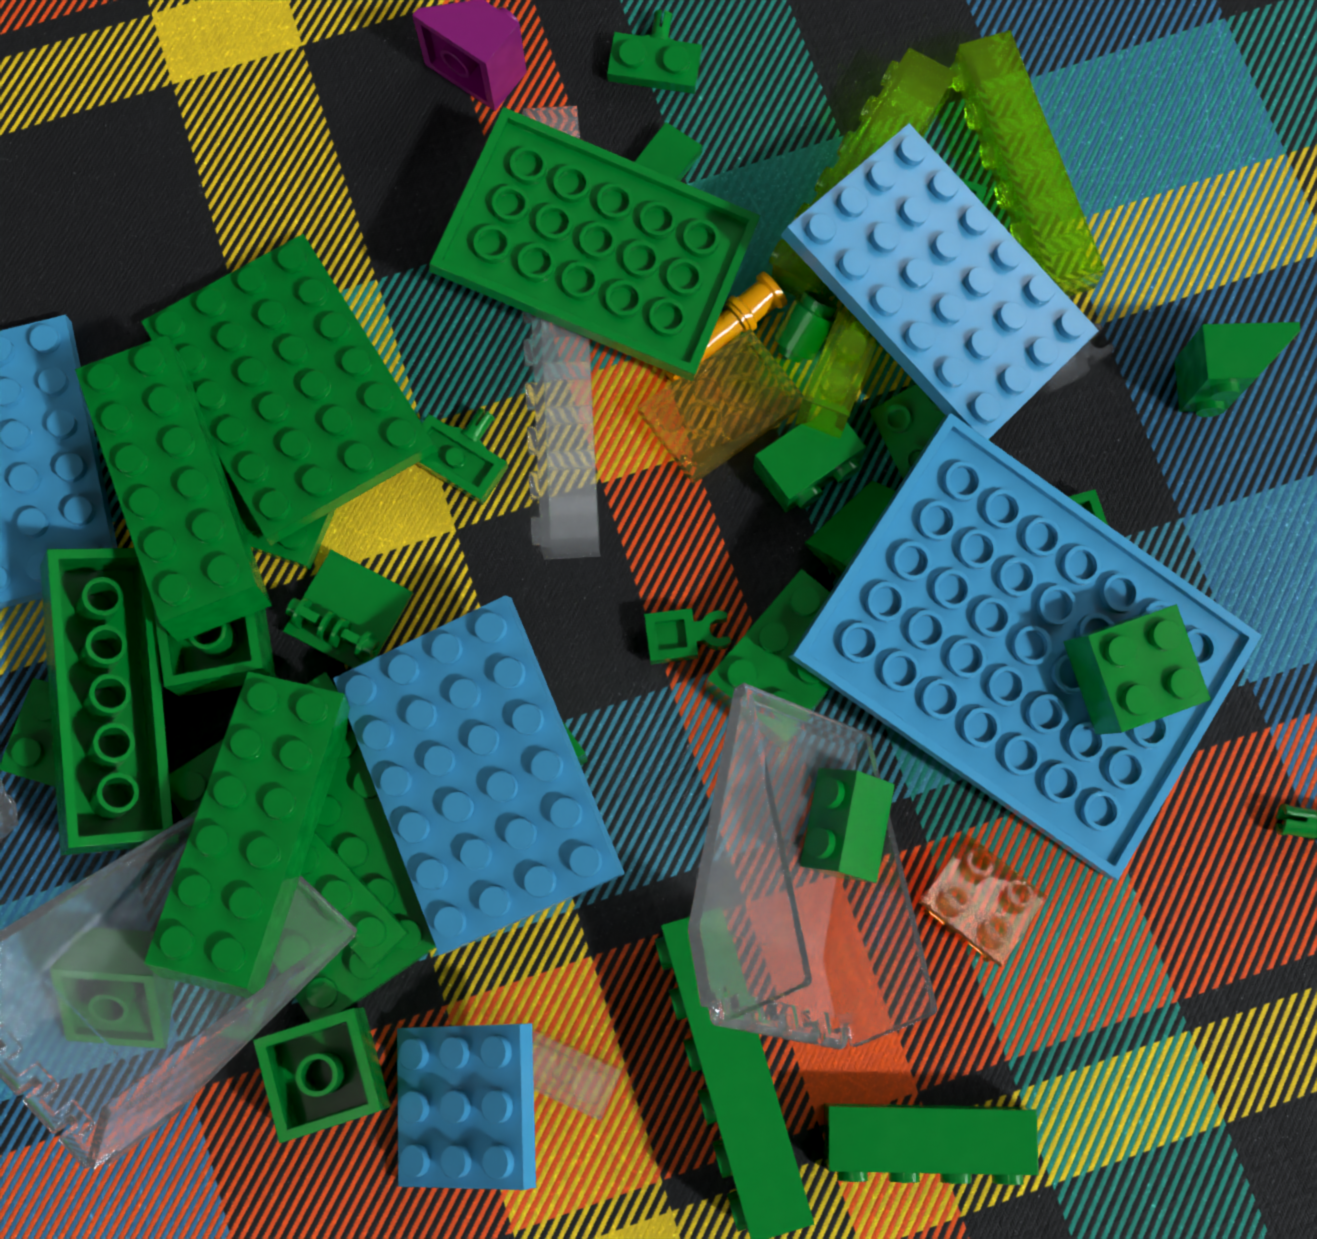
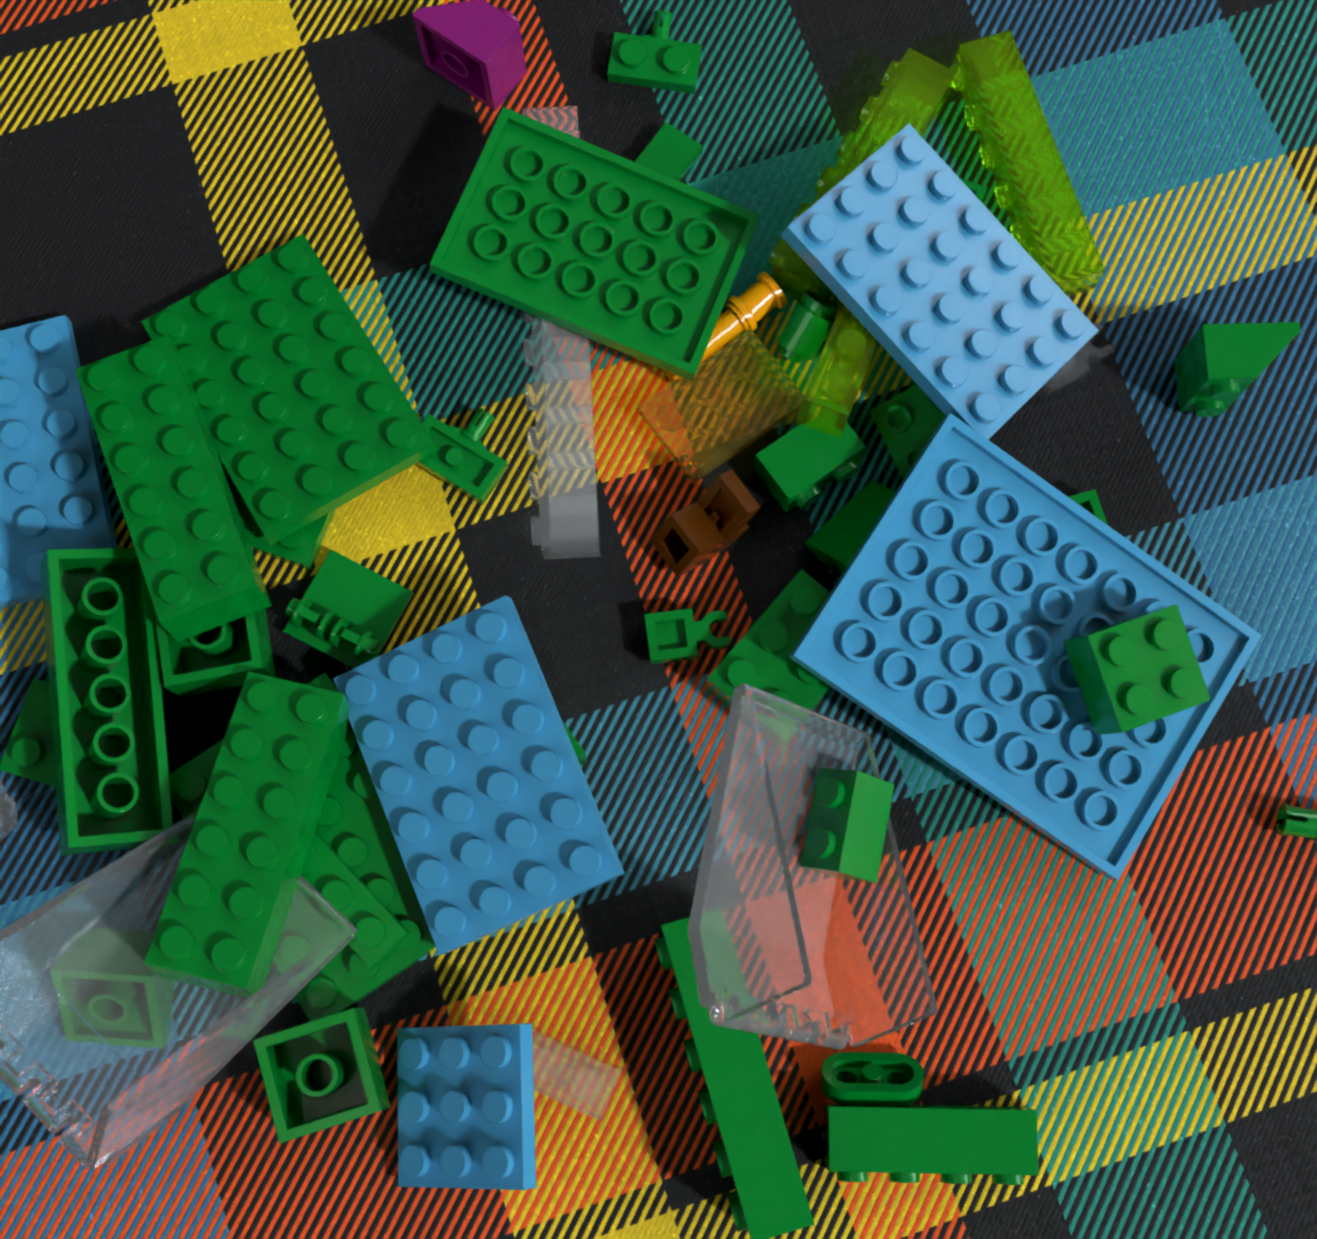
clear orange hinge [918,834,1047,967] -> none
none -> reddish brown brick [650,470,760,577]
none -> green plate [820,1052,924,1106]

